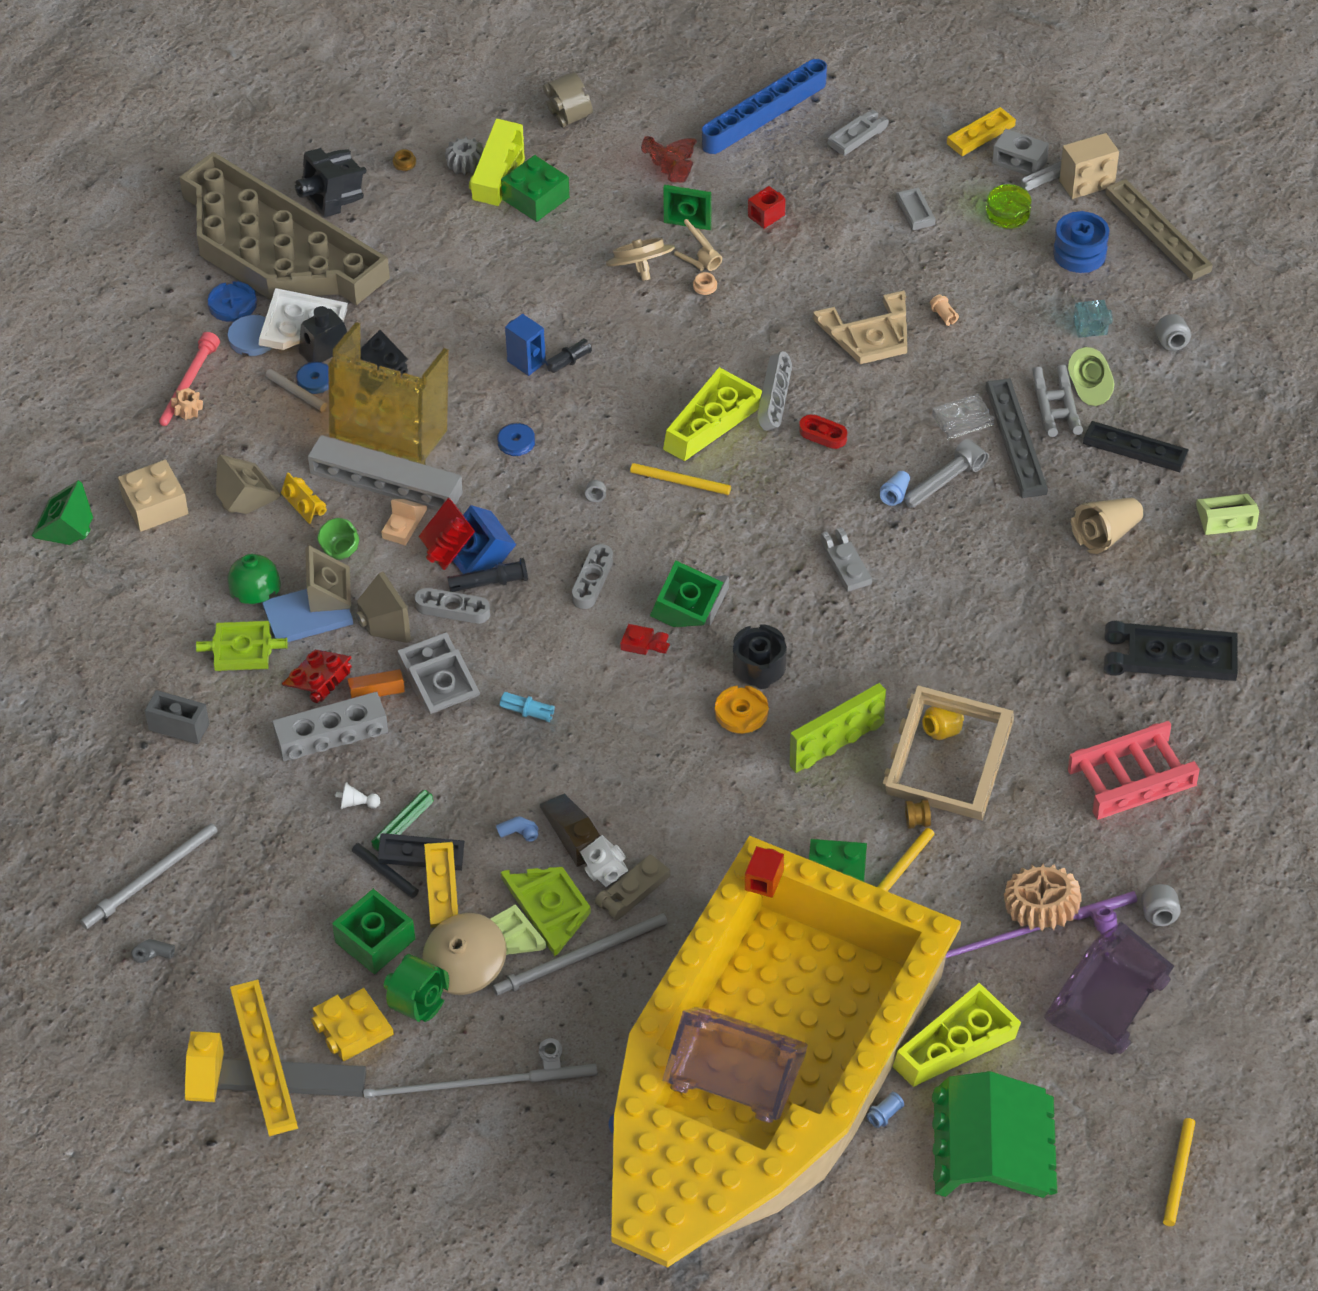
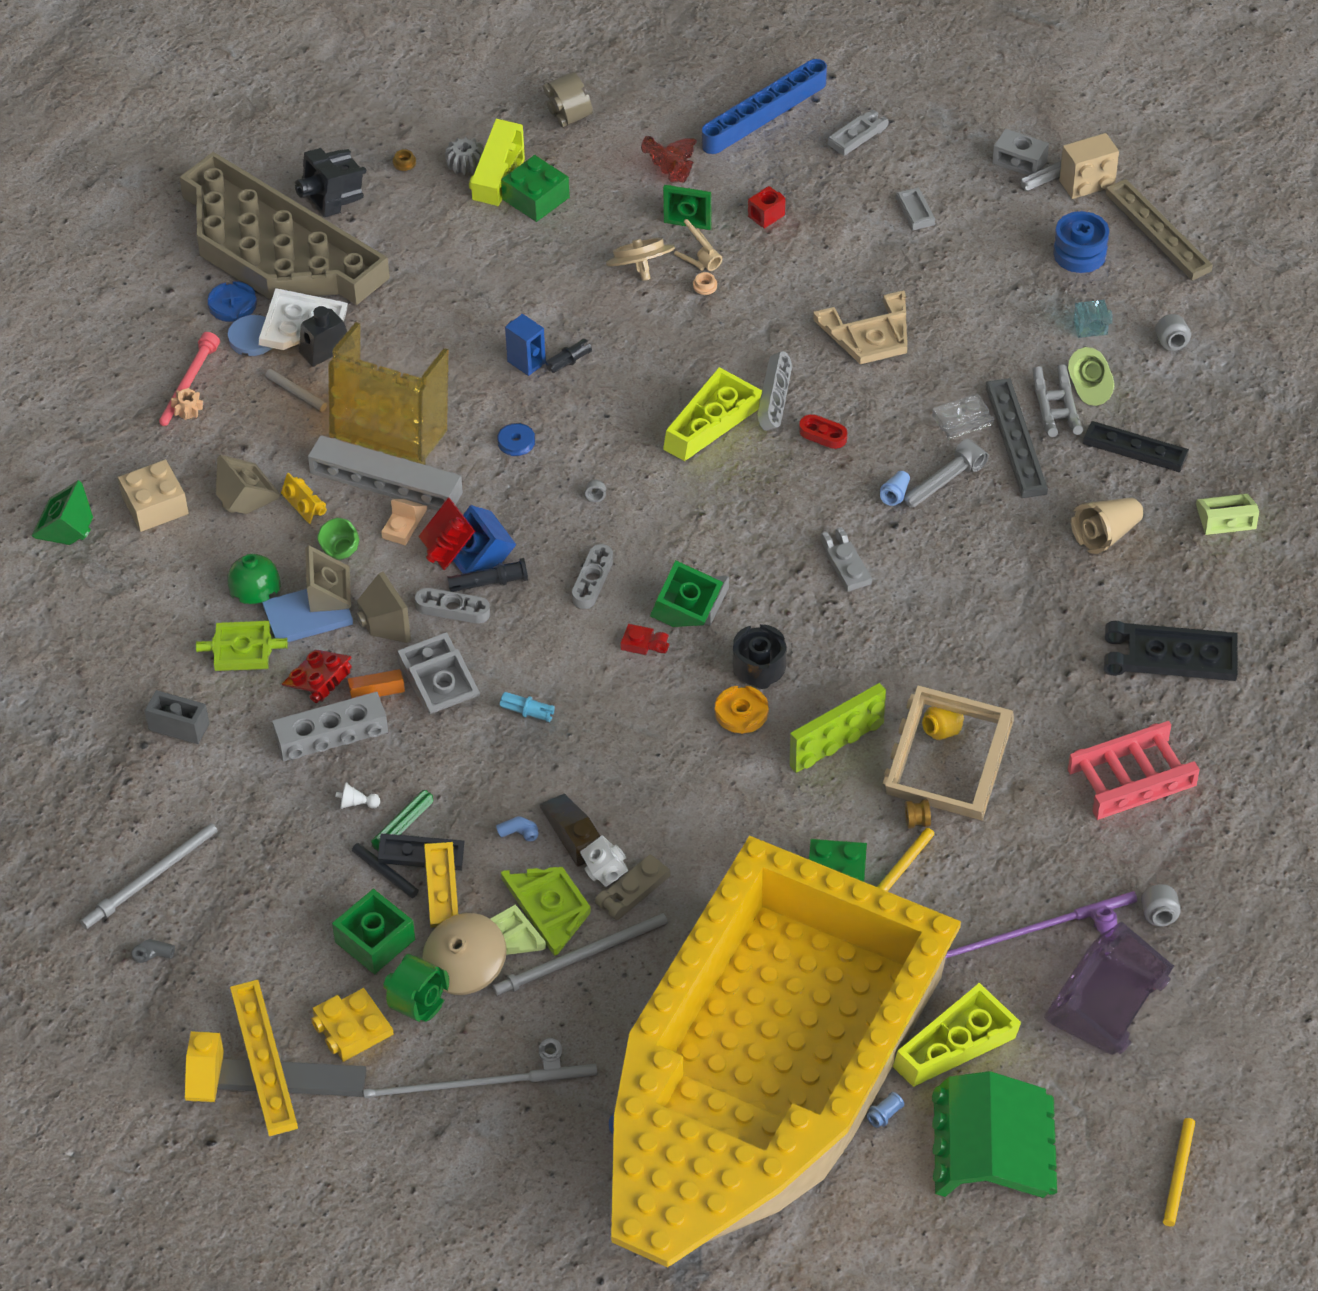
blue piece [296,362,334,394] -> none
black hinge [345,329,408,394] -> none
yellow bar [630,463,731,495] -> none
windscreen [662,1007,808,1123] -> none
red brick [745,846,784,898] -> none
light nougat pin [930,294,959,326] -> none
yellow plate [947,107,1016,156] -> none
clear neon green head [986,184,1032,229] -> none
light nougat gear [1004,864,1081,931] -> none

